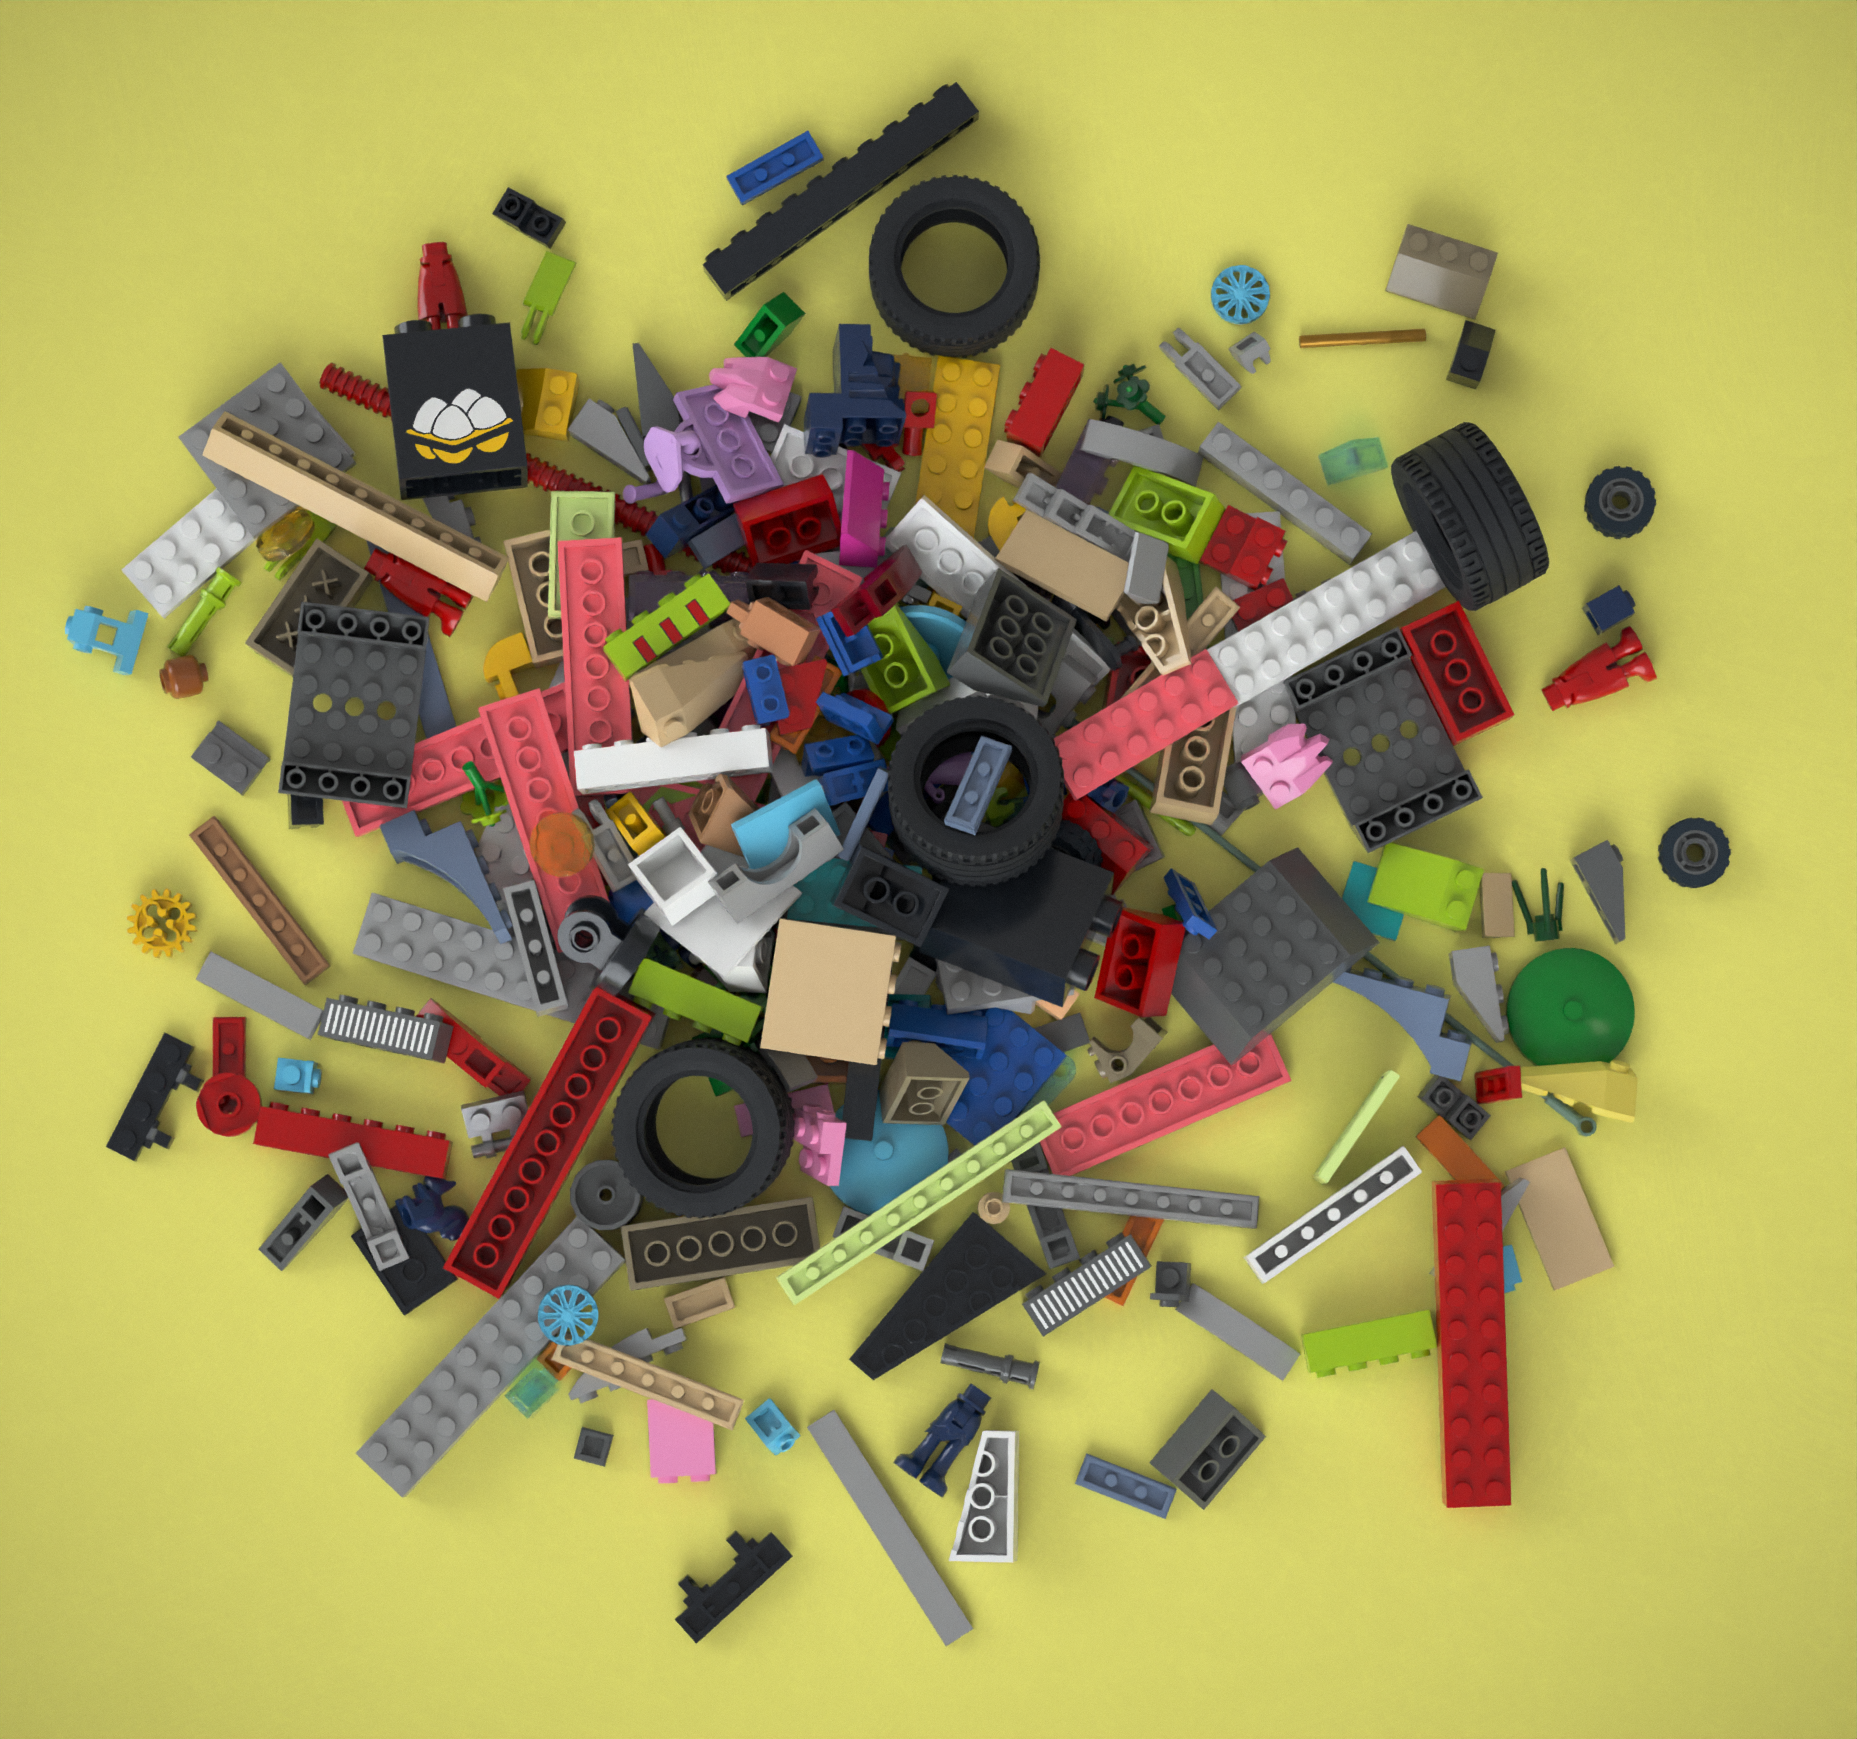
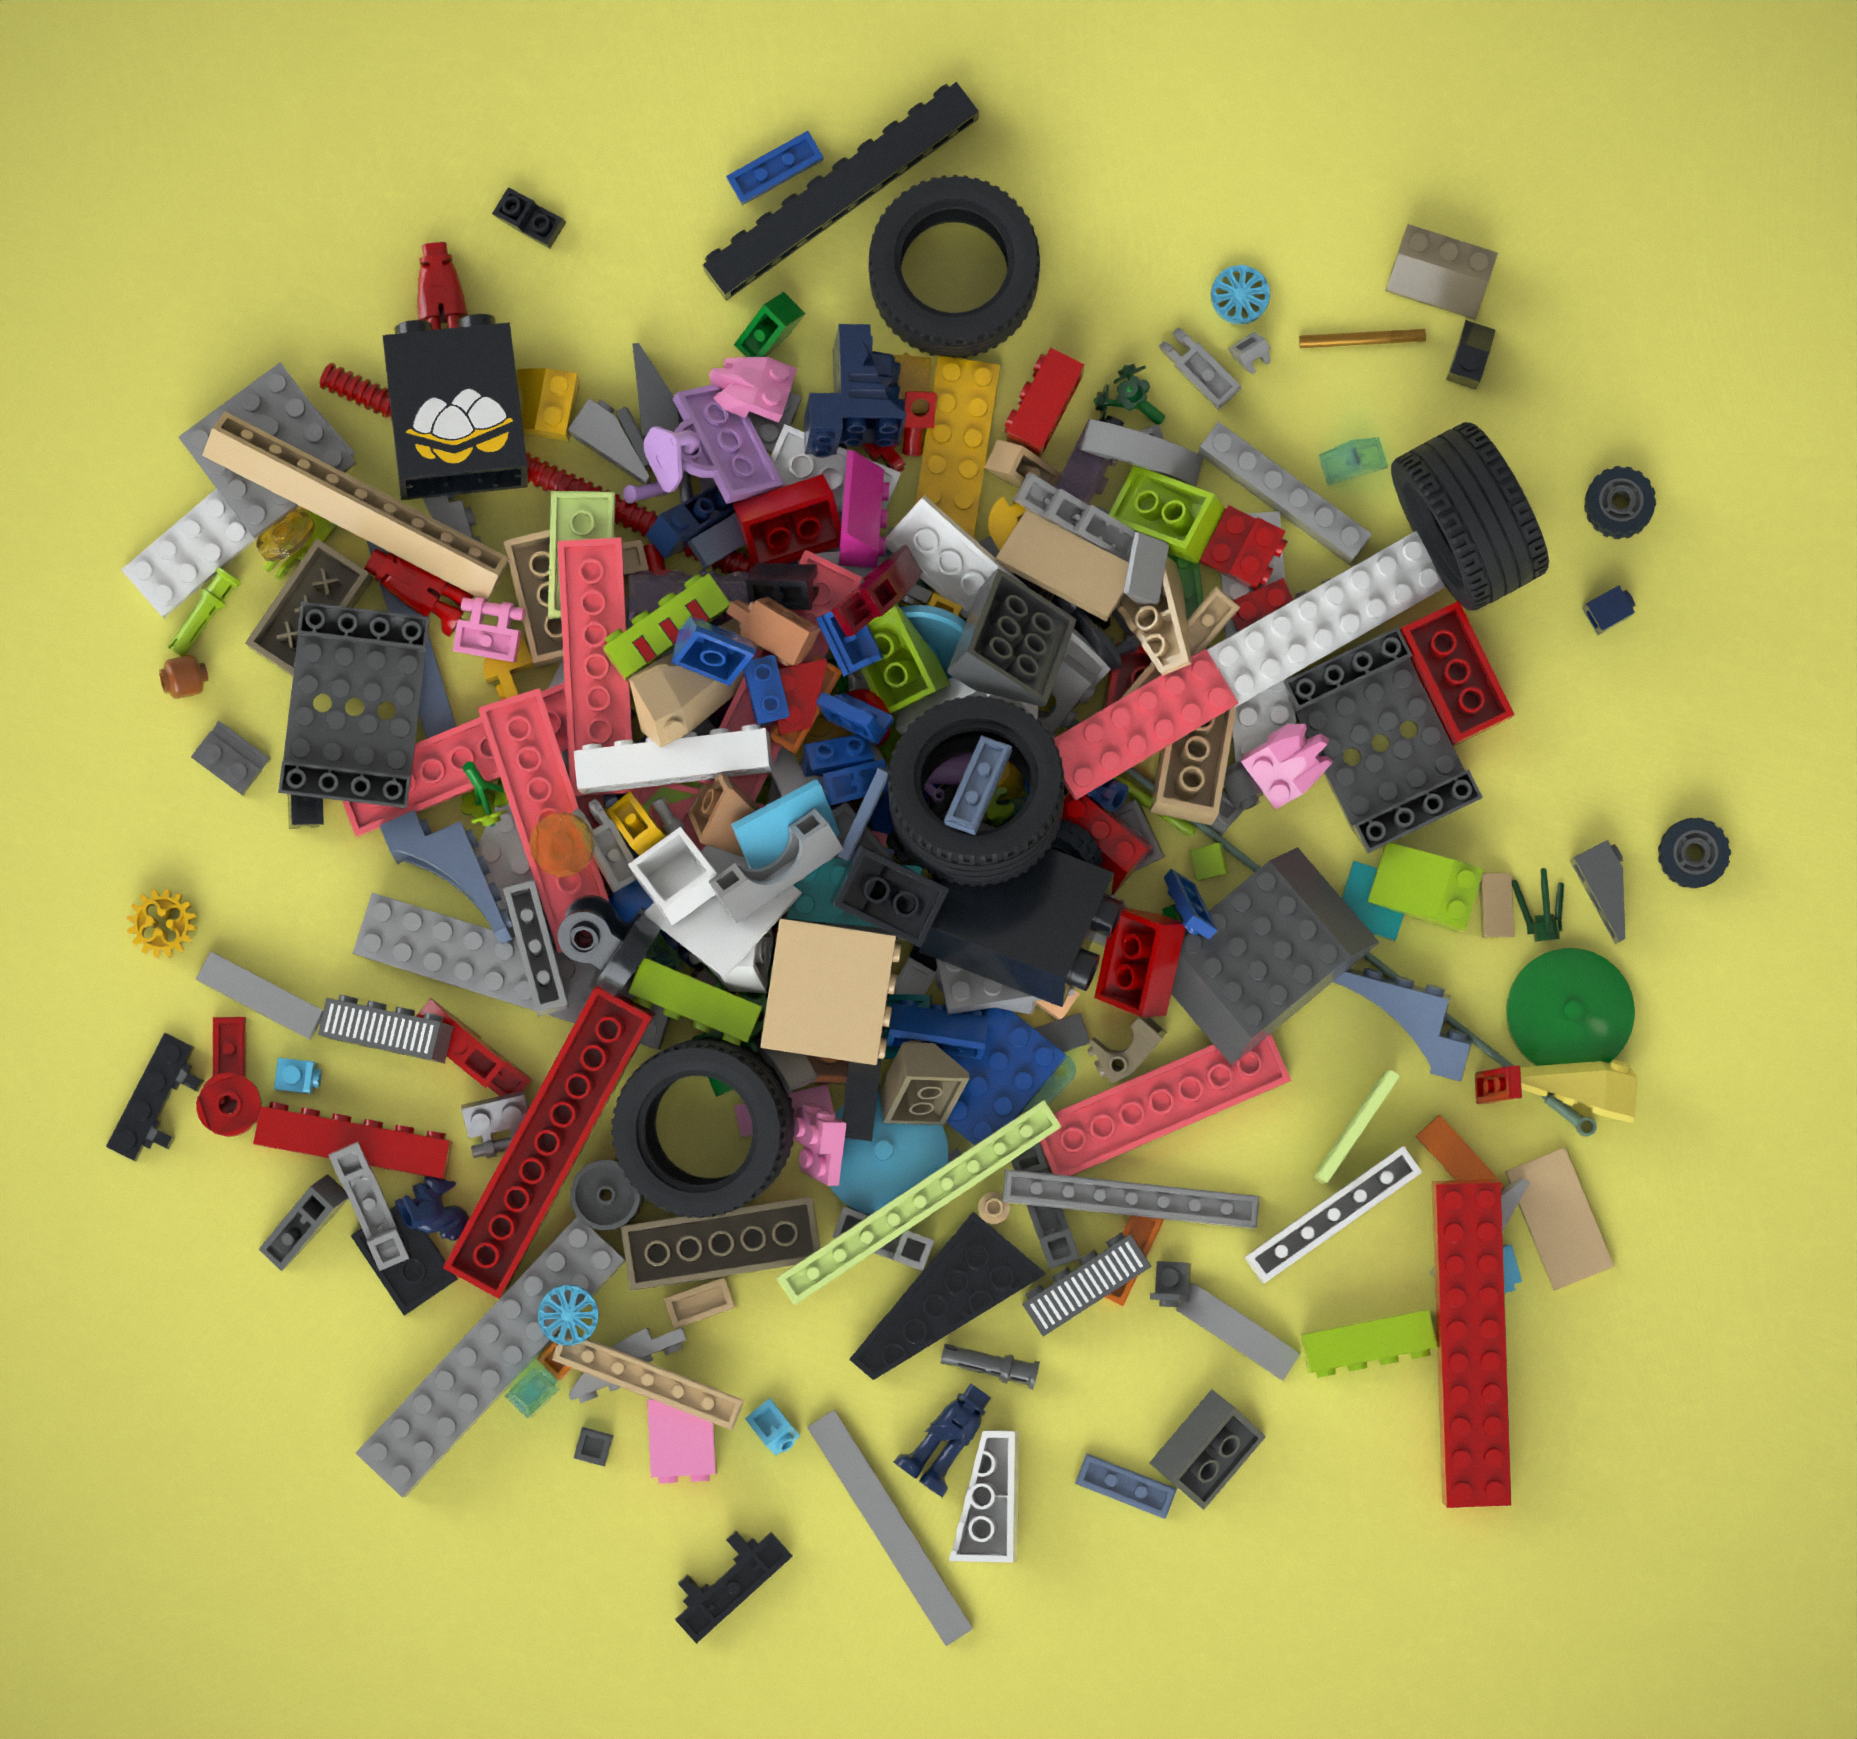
medium azure tile [65,606,149,675] -> none
medium nougat tile [189,816,331,986] -> none
lime arm [521,251,577,345] -> none
dark grey slope [1417,1075,1491,1140] -> none
light grey slope [1449,946,1509,1043] -> none
red piece [1541,626,1657,711] -> none
none -> bright pink plate [453,597,526,662]
none -> blue slope [671,616,756,686]
none -> lime tile [1190,843,1229,881]

